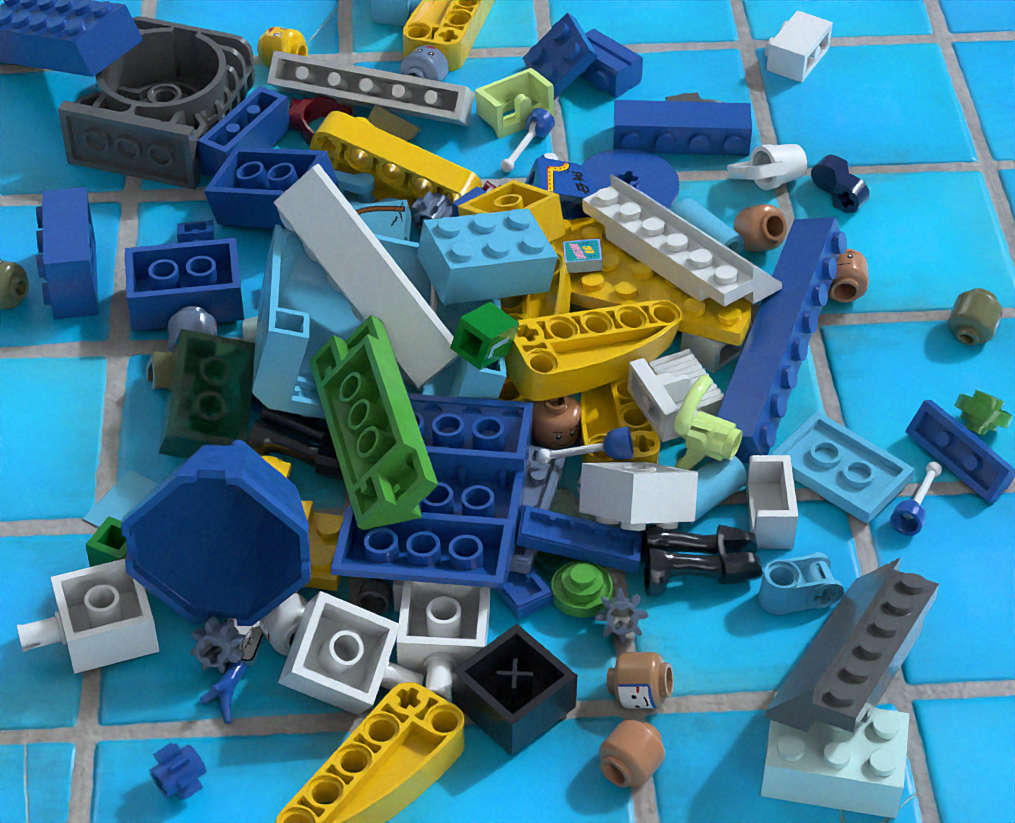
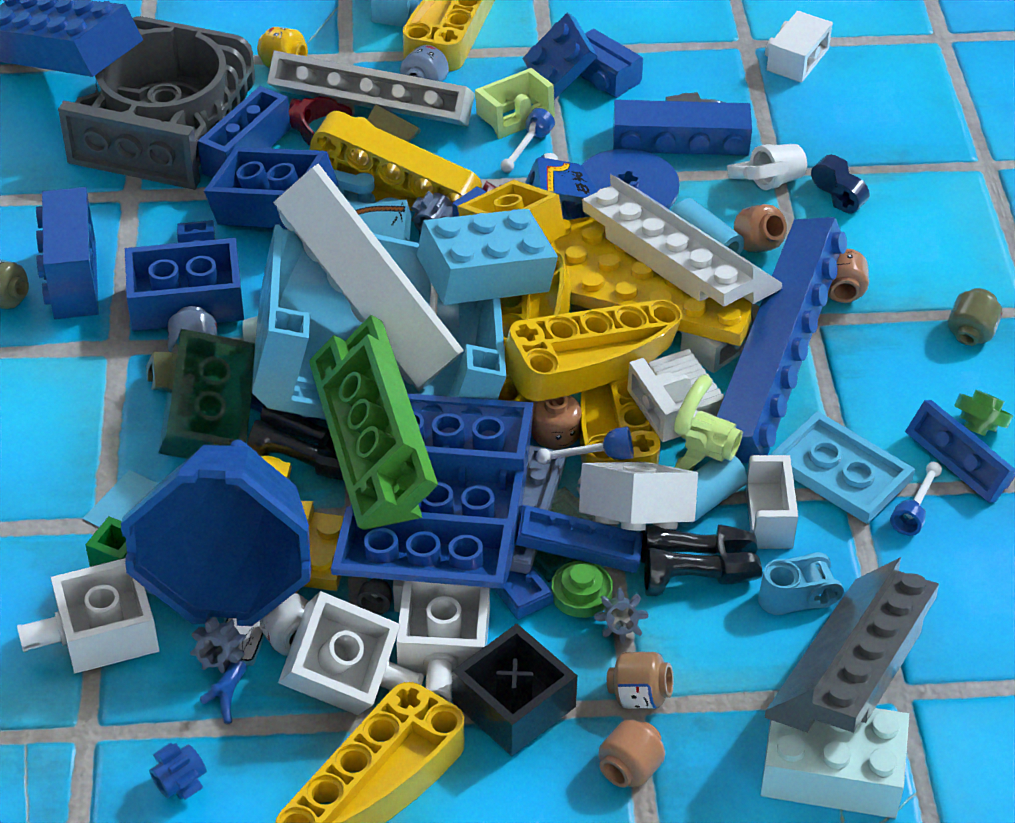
green brick [450,302,520,370] -> none
tile [563,239,603,273] -> none

